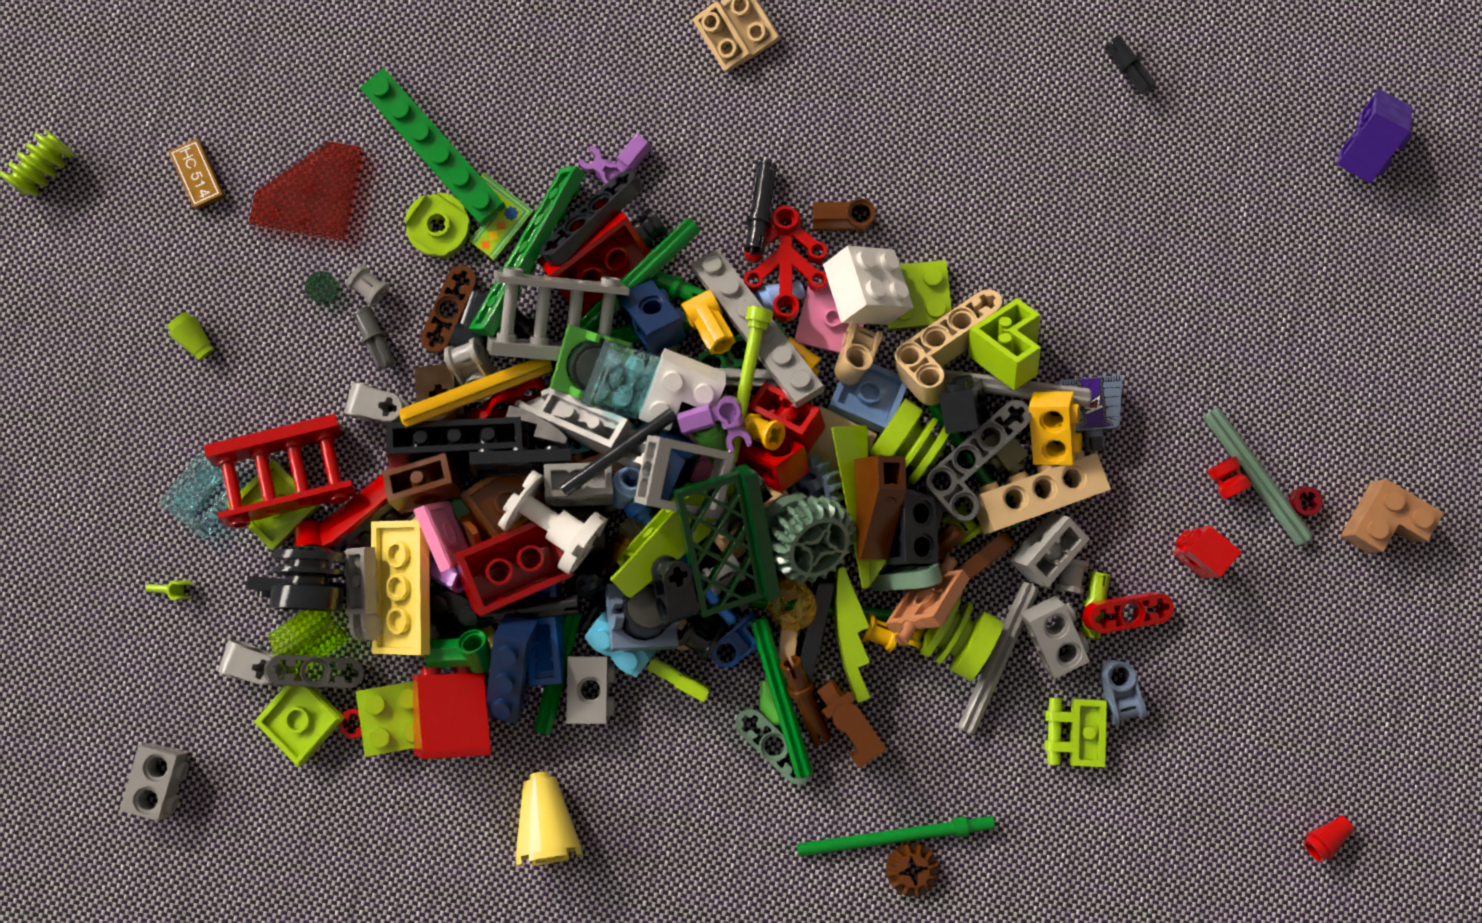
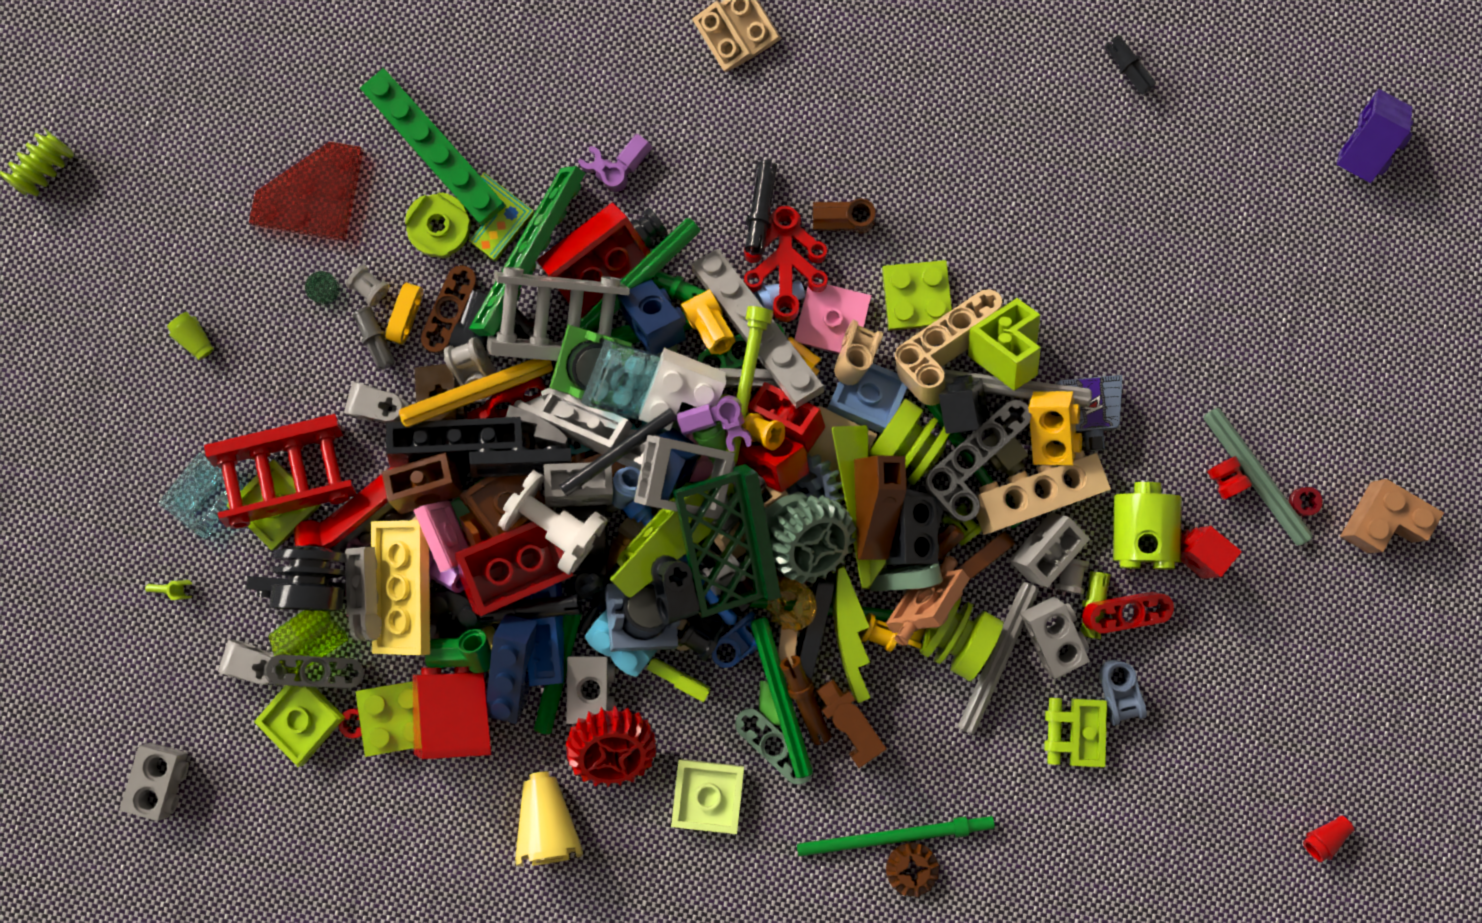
pearl gold tile [168,139,226,210] -> none
black beam [540,170,642,267] -> none
white brick [823,246,913,325] -> none
none -> yellow beam [386,282,423,344]
none -> red gear [566,706,656,788]
none -> yellowish green plate [671,759,744,834]
none -> lime cylinder [1113,482,1182,570]

